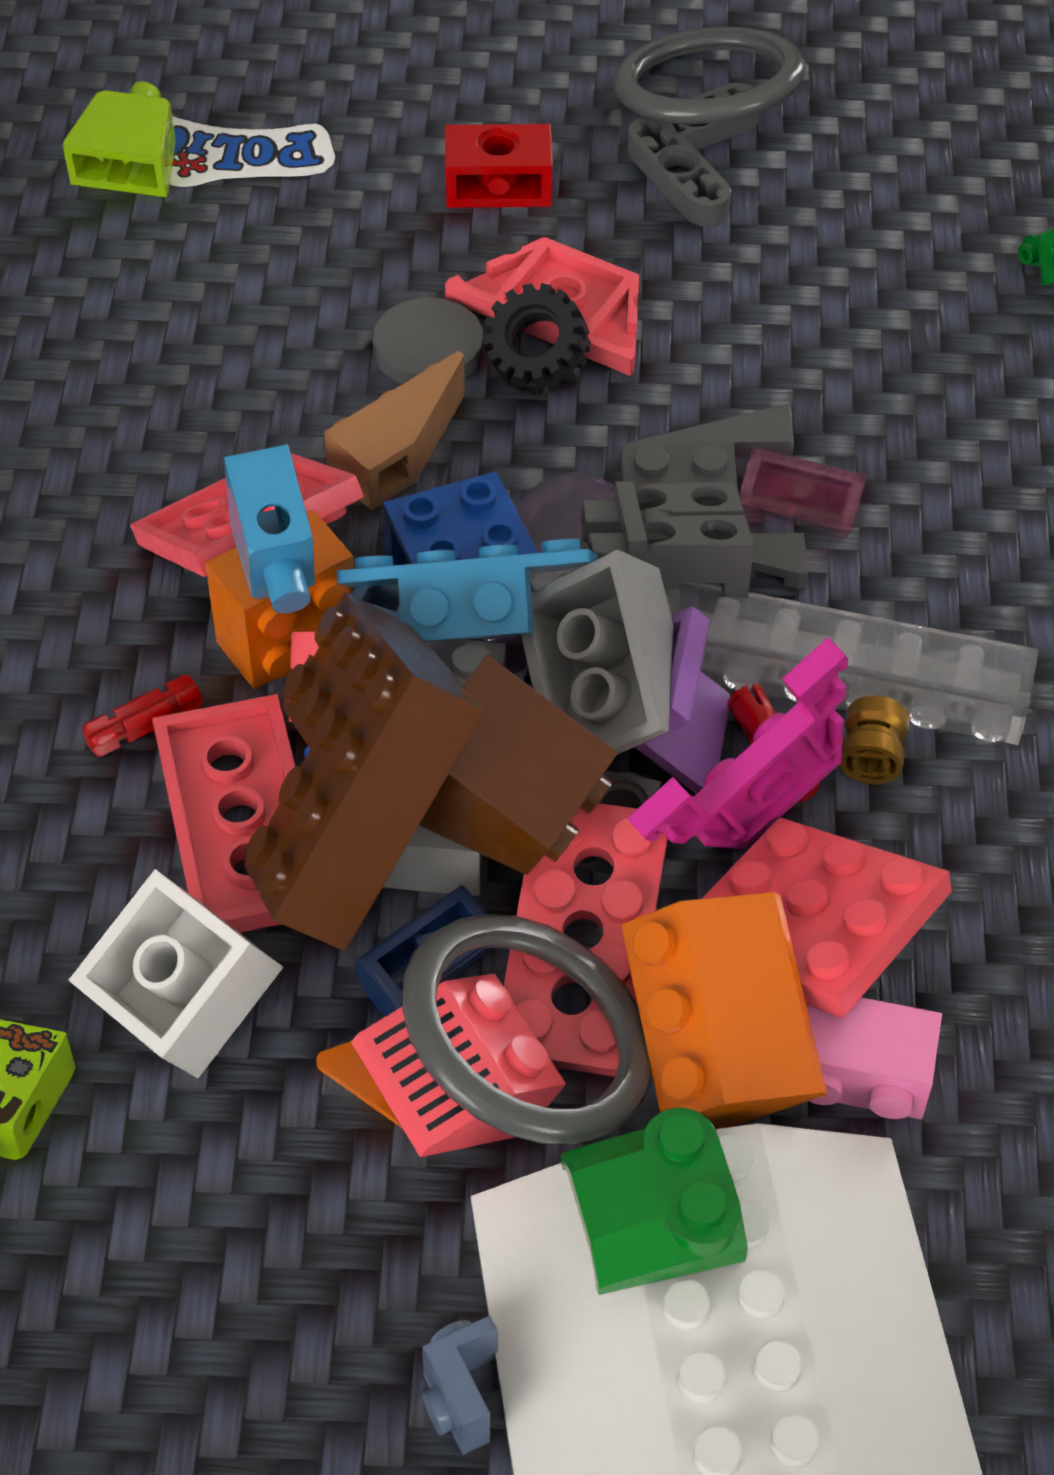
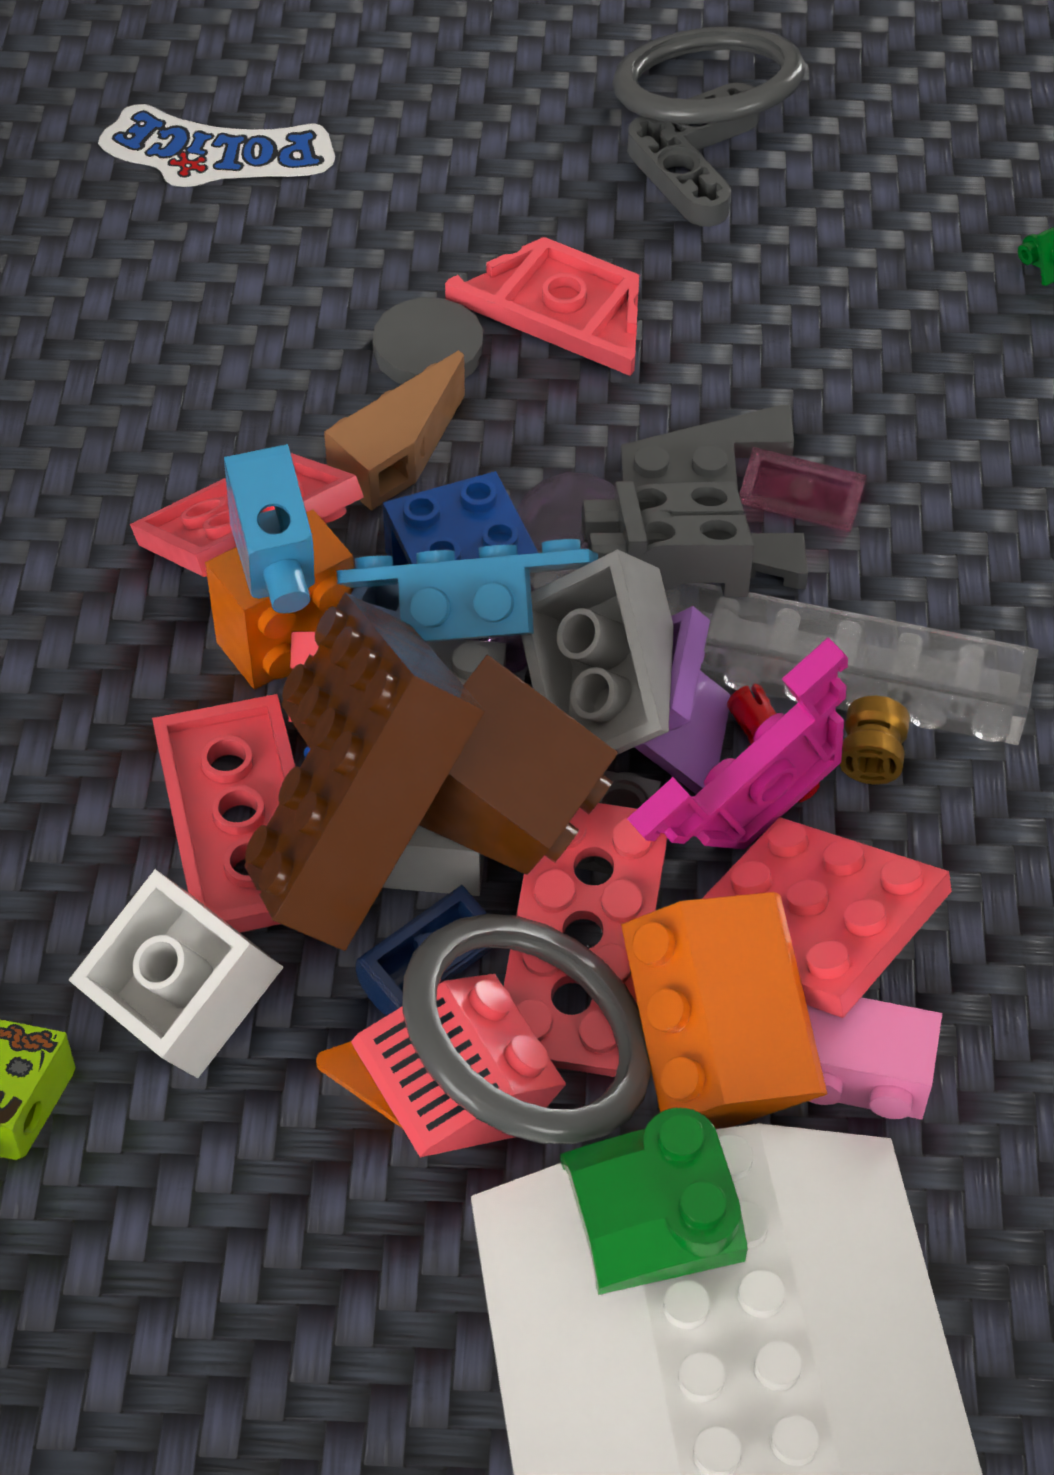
lime torso [62,81,175,197] -> none
red axle [82,674,203,757] -> none
sand blue bracket [422,1316,498,1455] -> none
red brick [445,124,552,208] -> none
black tyre [483,283,591,394] -> none

